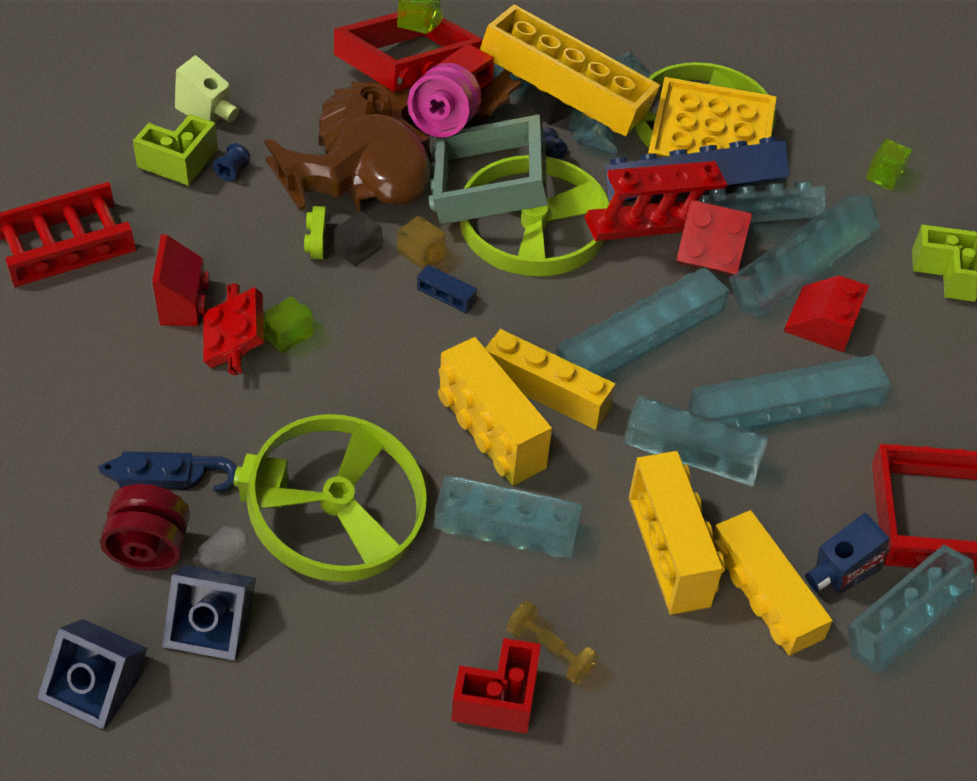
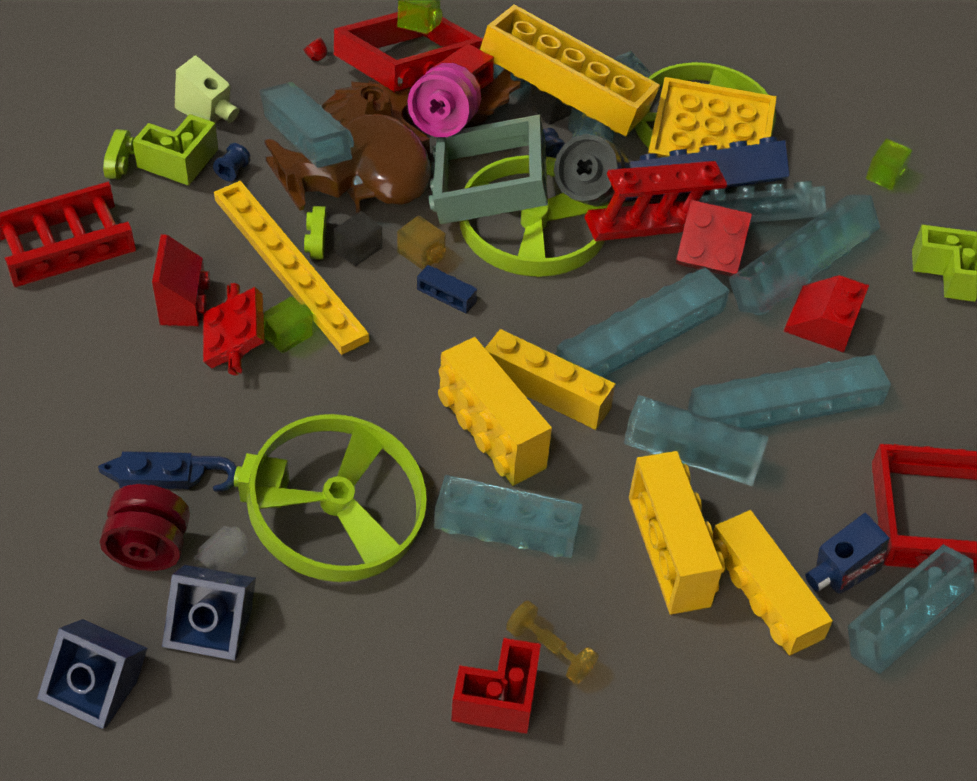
none -> lime plate [103,129,135,180]
none -> yellow plate [214,181,369,355]
none -> clear light blue brick [260,82,354,168]
none -> red hinge [303,37,327,61]
none -> pearl dark grey wheel [554,134,630,207]

